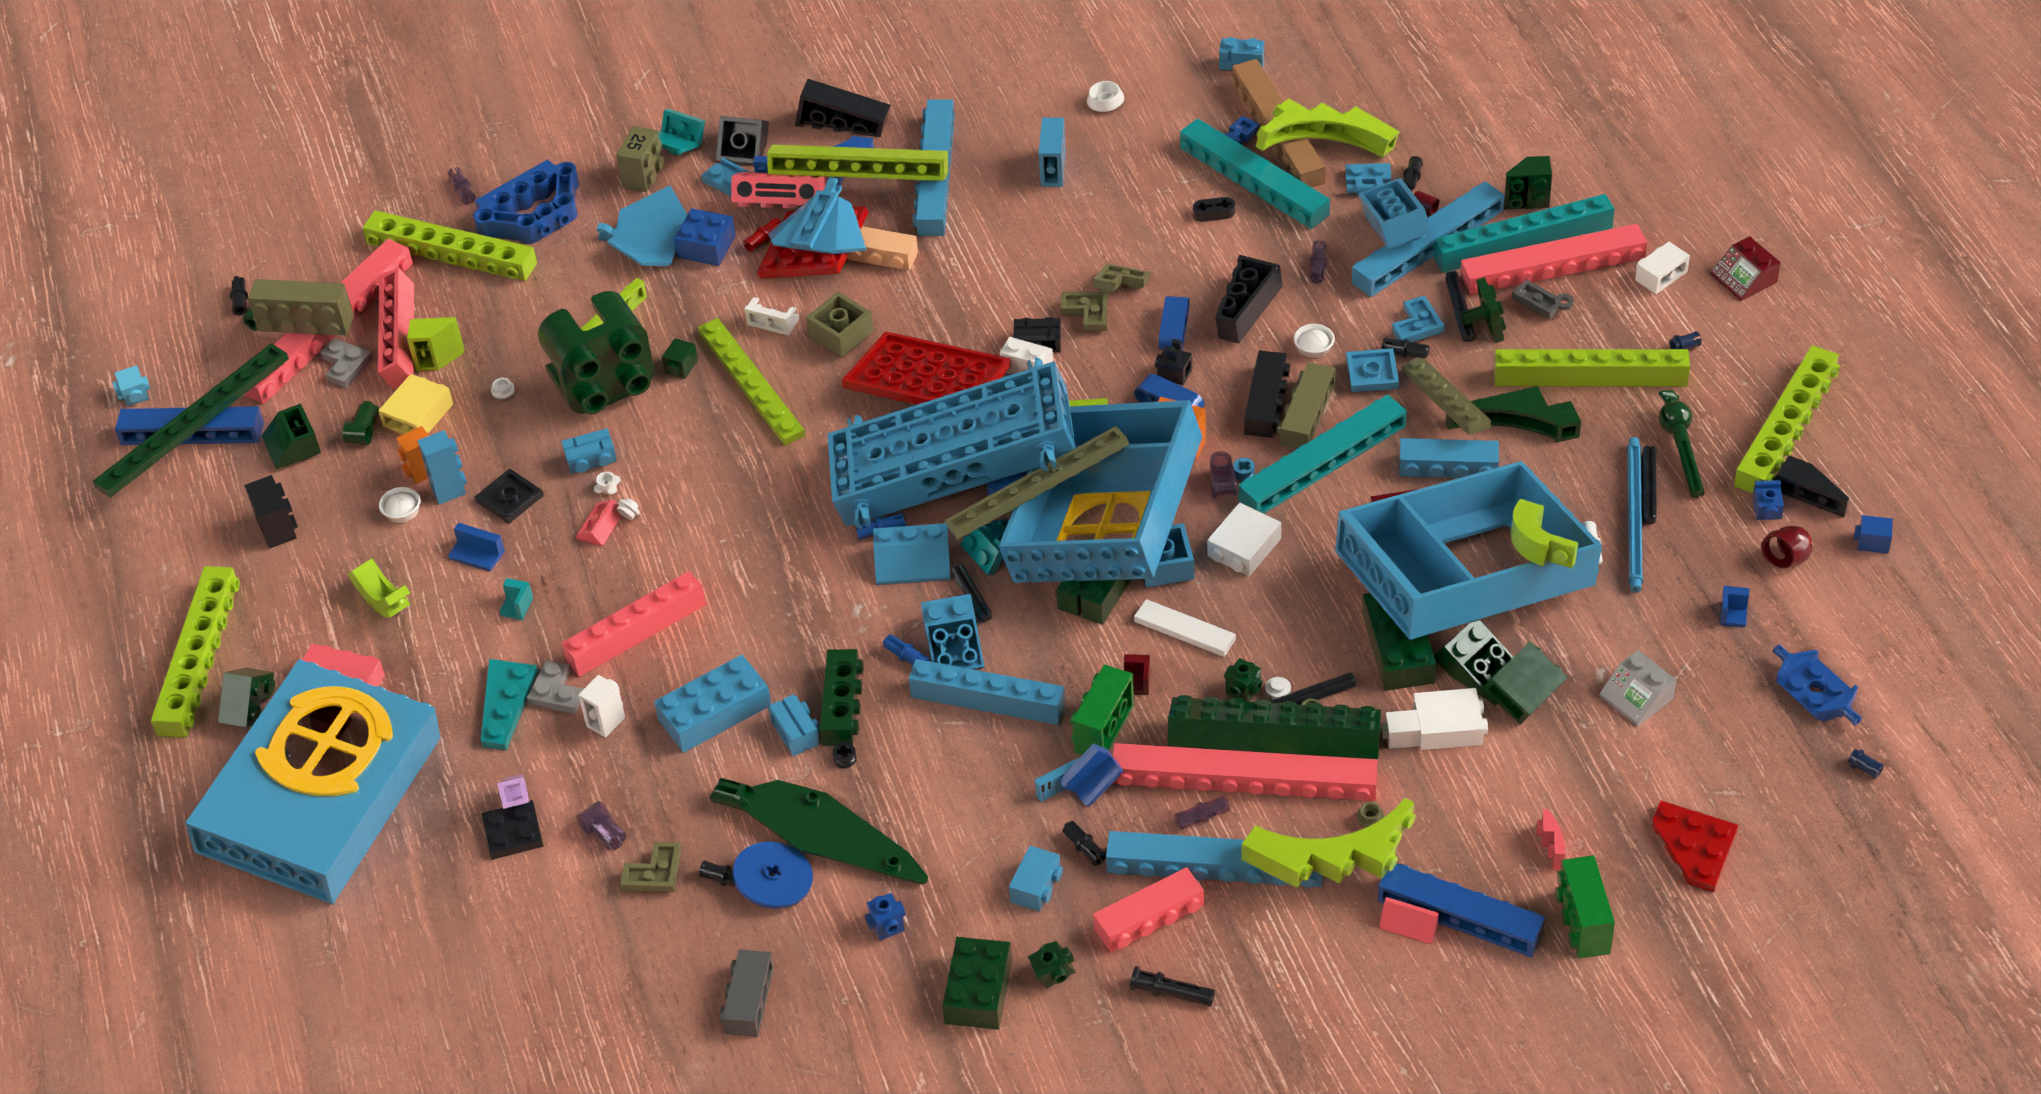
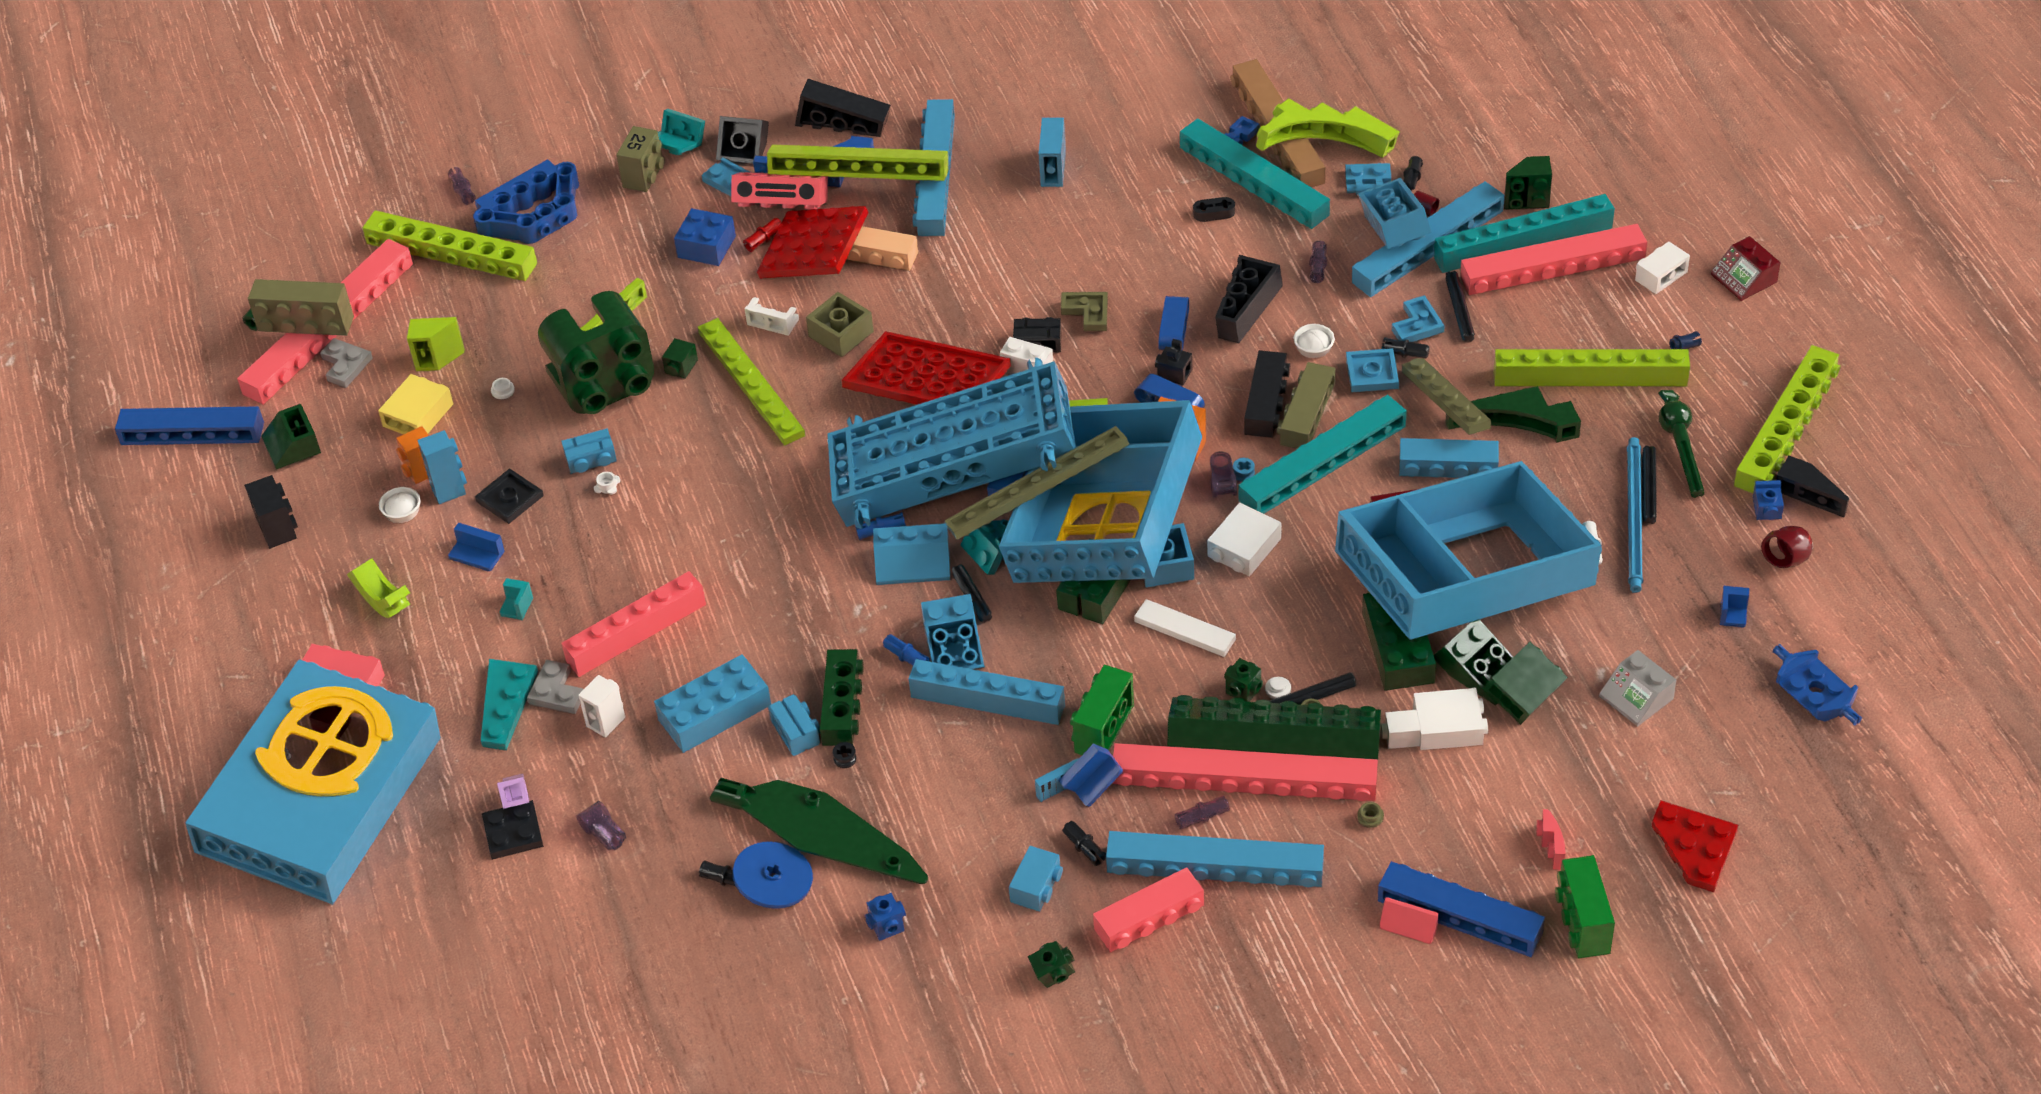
dark green plate [92,343,289,498] -> none
medium azure brick [112,365,151,407] -> none
lime brick [151,566,240,738] -> none
brick [218,667,275,727] -> none
black axle [230,276,248,316] -> none
dark green piece [342,401,379,445] -> none
coral brick [378,267,414,389] -> none
coral slope [576,500,622,546] -> none
dark azure panel [597,186,687,266] -> none
white plate [617,498,640,520] -> none
olive plate [620,842,682,892] -> none
dark grey brick [719,949,774,1037] -> none
dark azure panel [768,177,867,254] -> none
dark green brick [942,936,1012,1030] -> none
white hat [1087,81,1124,112] -> none
olive plate [1093,264,1151,292] -> none
dark red panel [1124,654,1151,695] -> none
black pin [1129,966,1215,1007] -> none
dark azure brick [1219,37,1264,71] -> none
lime arch [1241,798,1416,888] -> none
dark green plate [1461,277,1506,343] -> none
lime arch [1510,499,1578,568] -> none
dark grey hinge [1512,279,1574,320] -> none
dark blue pin [1848,749,1884,779] -> none
blue brick [1854,515,1893,554] -> none

